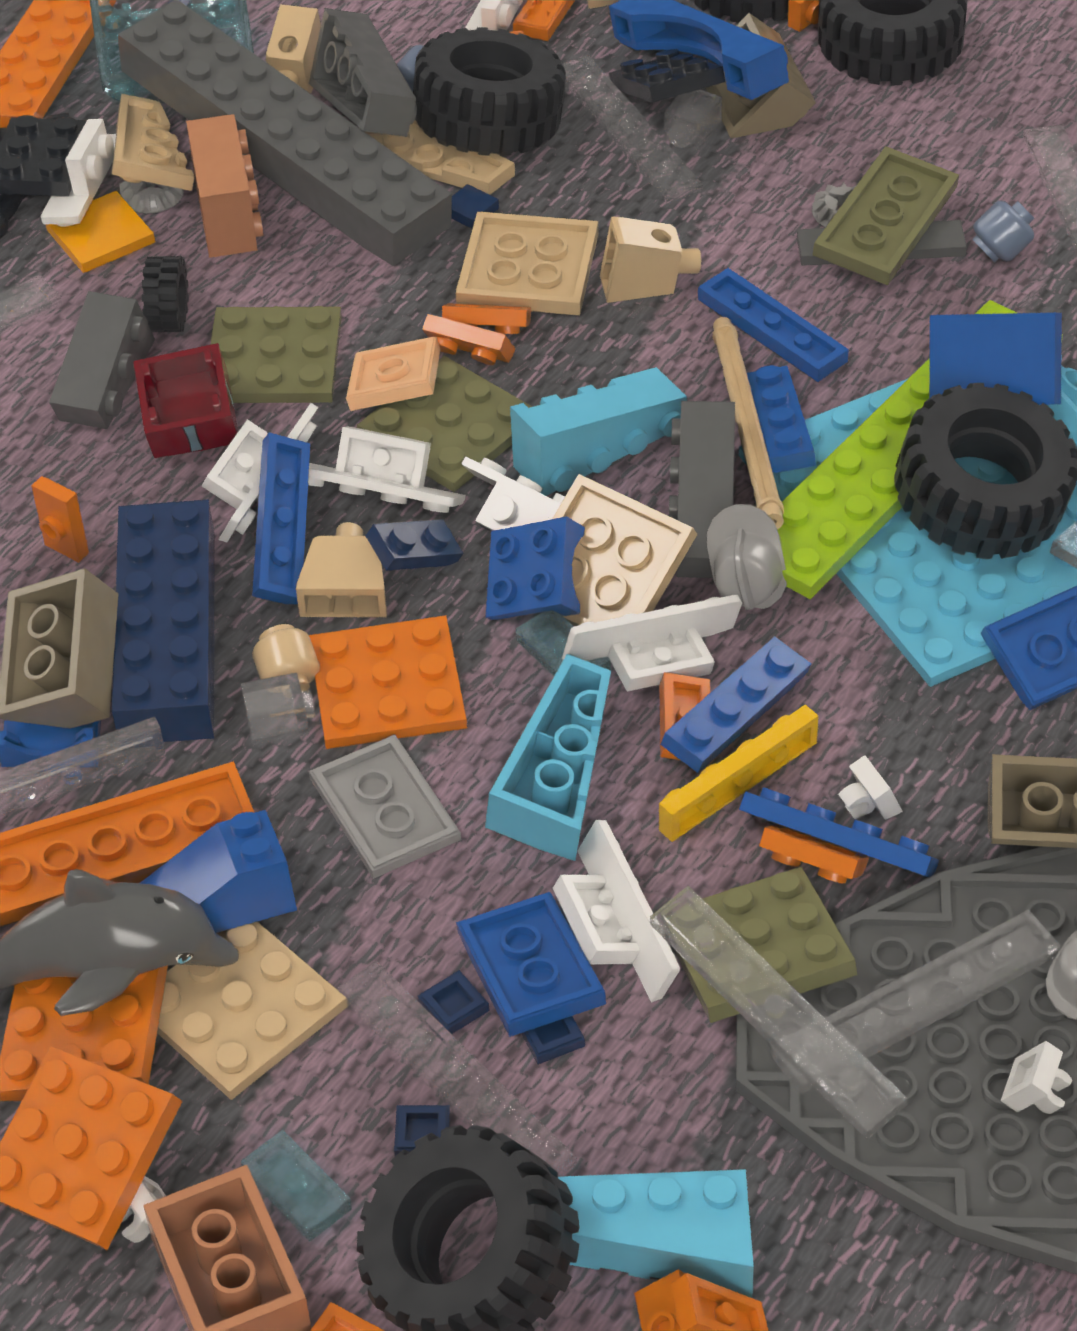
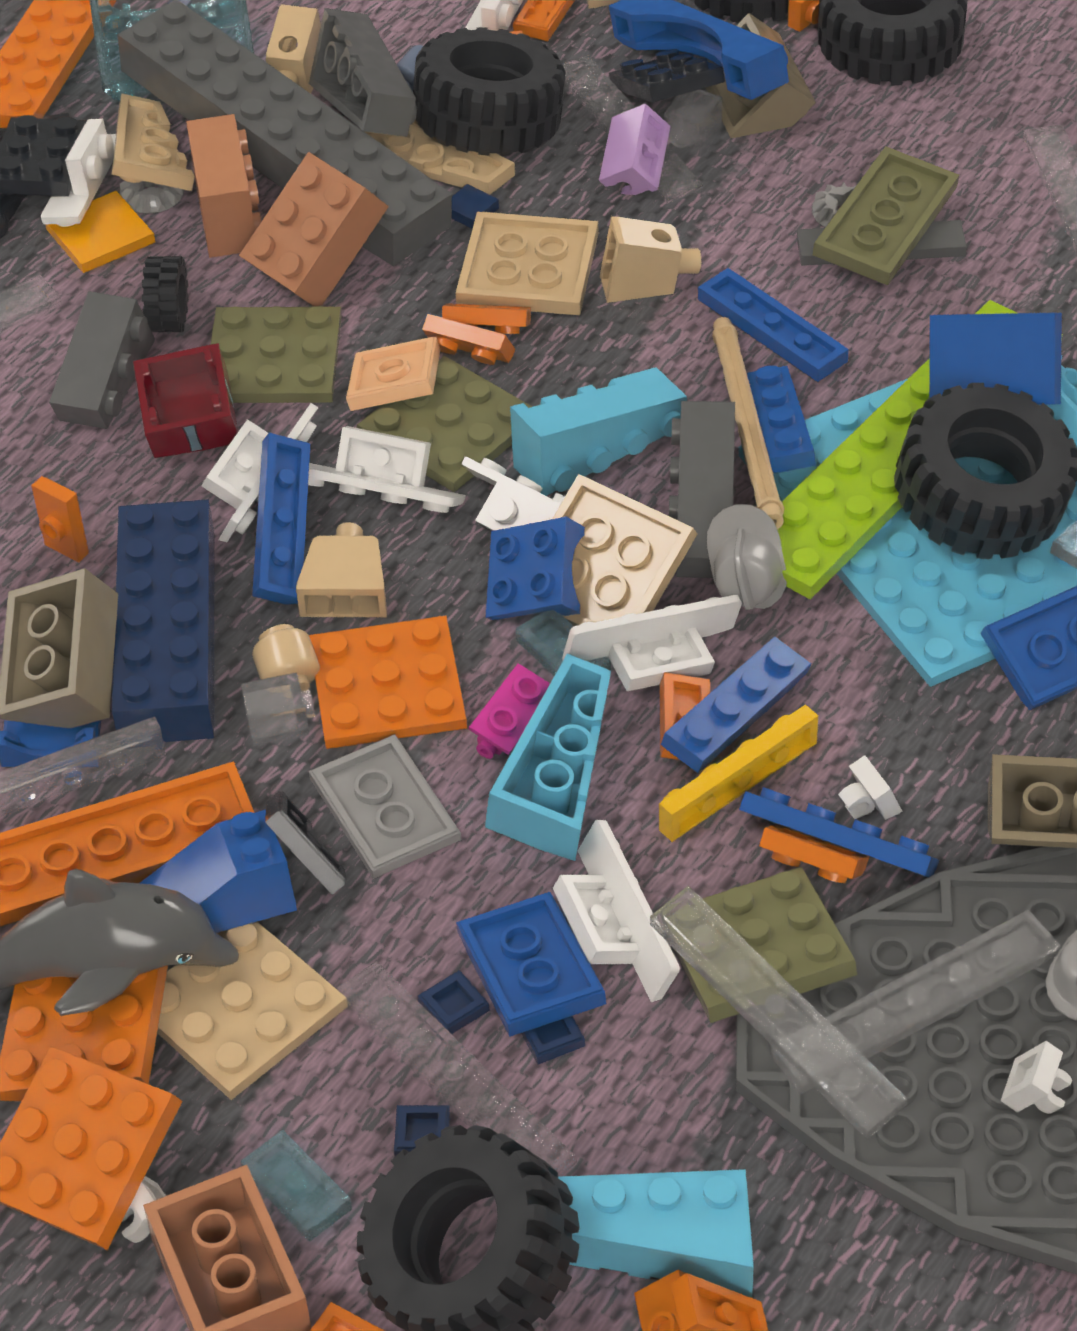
dark blue plate [365,519,464,571] -> none
sand blue head [972,200,1035,263] -> none
none -> nougat brick [239,152,389,306]
none -> tile [265,791,346,895]
none -> dark pink hinge [468,663,550,759]
none -> lavender hinge [599,104,671,195]

